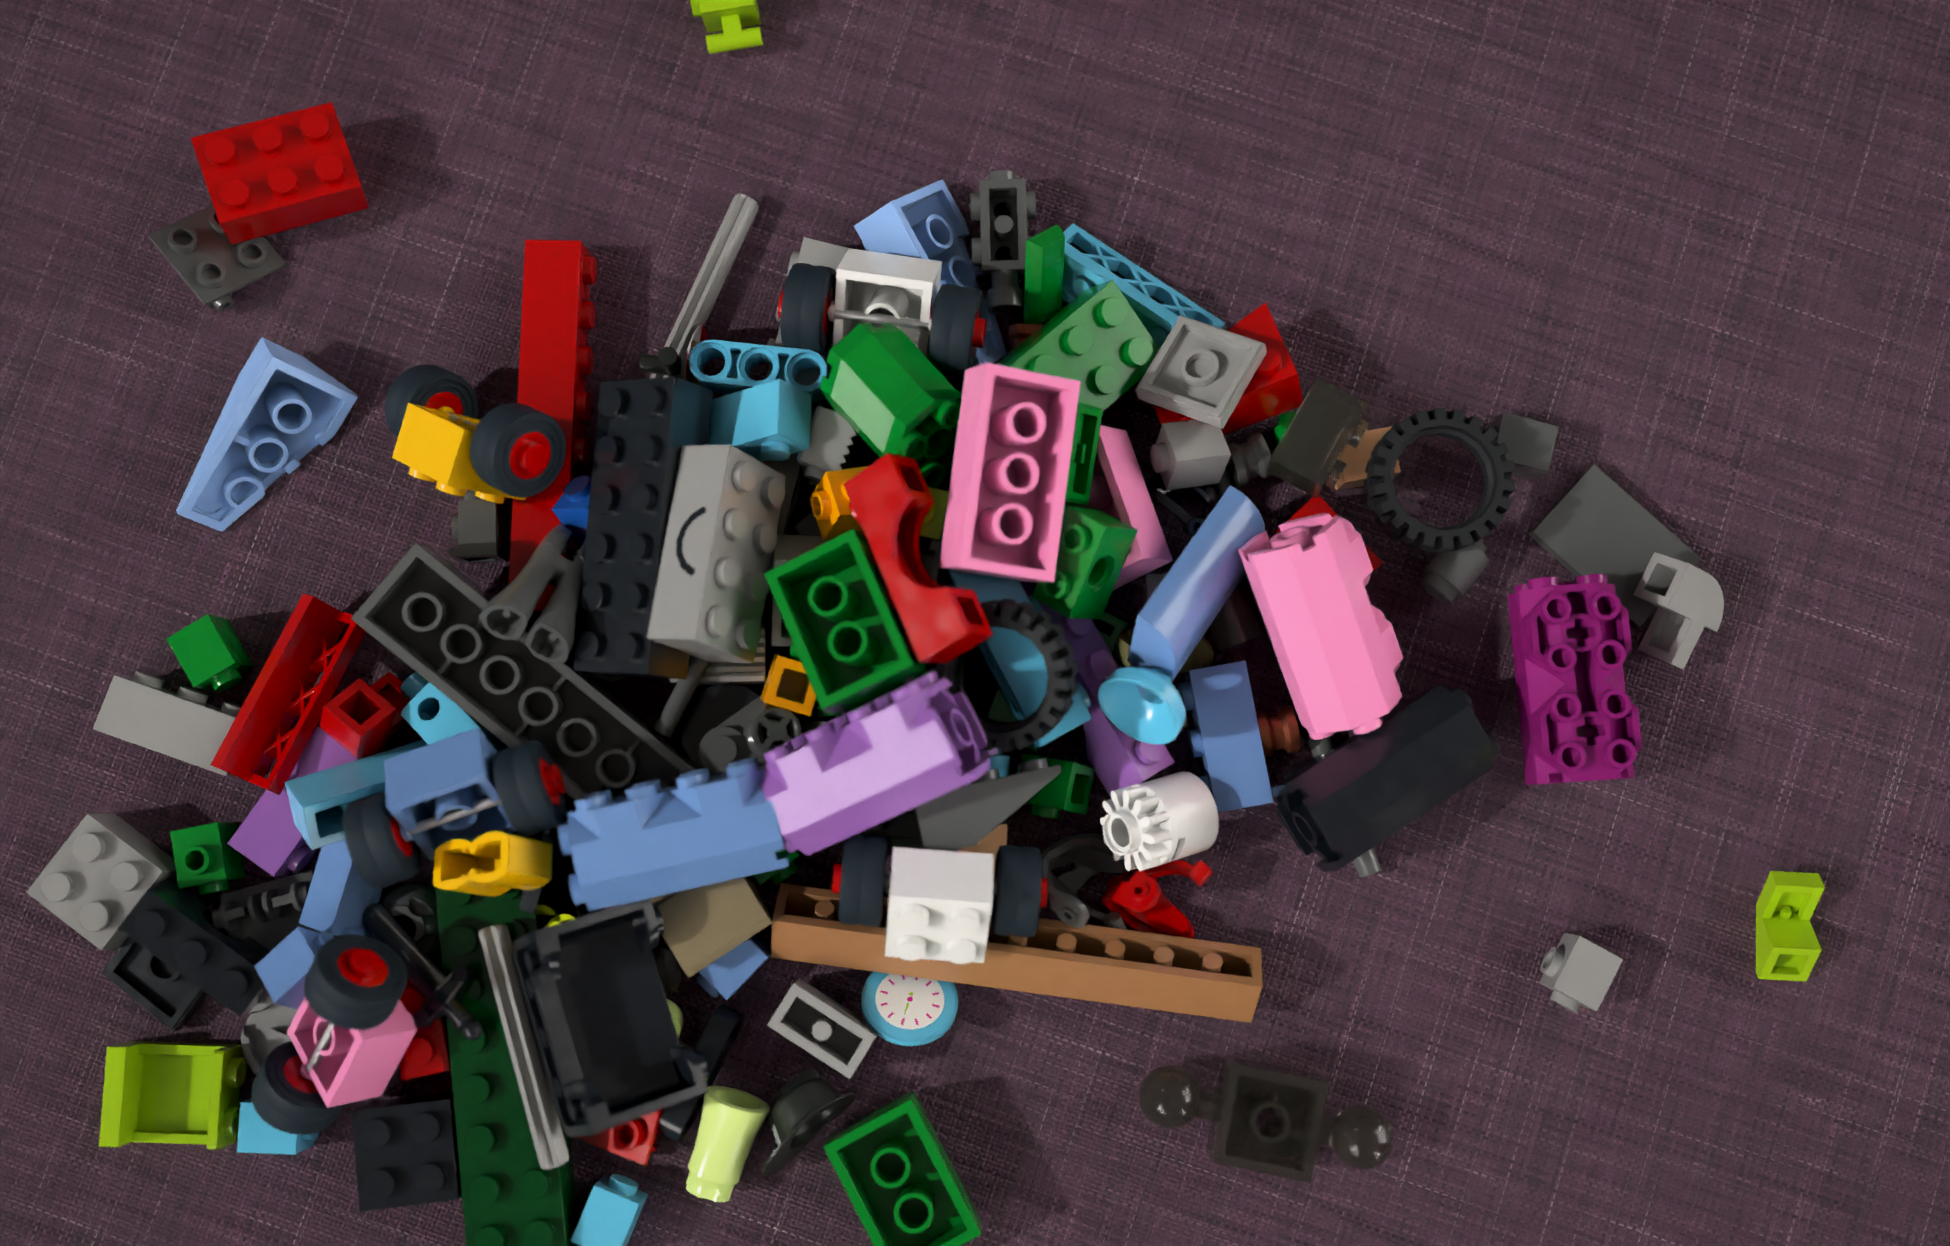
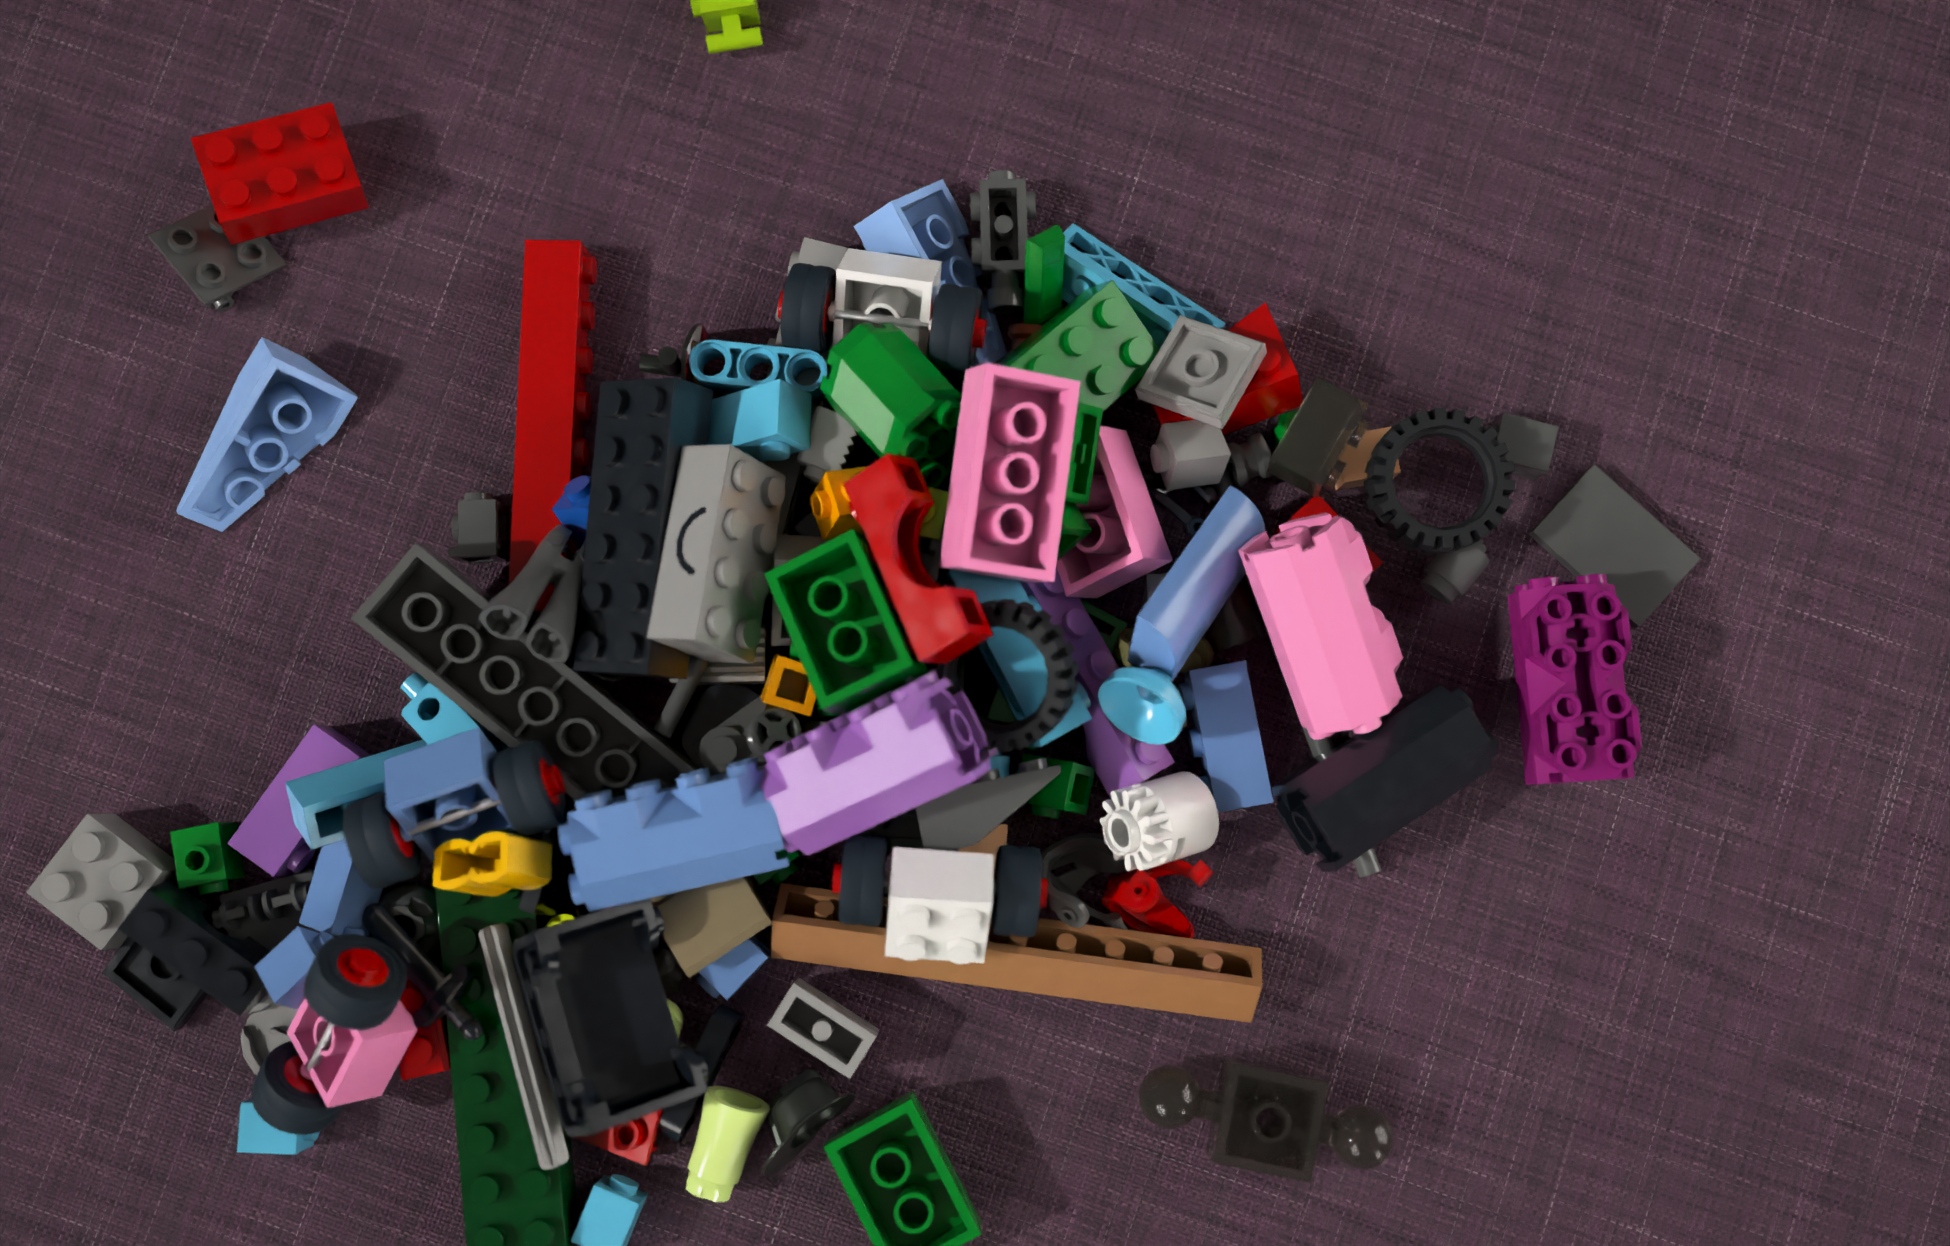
light grey brick [93,671,242,777] -> none
lime panel [99,1041,247,1150] -> none
green brick [166,614,254,692] -> none
red fence [210,593,366,795] -> none
red brick [320,671,410,760] -> none
black brick [352,1092,462,1212] -> none
brick [385,364,566,504] -> none
light grey axle [649,193,758,379] -> none
piece [861,972,958,1046] -> none
green brick [1032,506,1138,619] -> none
copper wheel [1256,705,1300,757] -> none
light grey brick [1539,933,1623,1013] -> none
light grey brick [1633,552,1724,669] -> none
lime slope [1756,871,1825,982] -> none

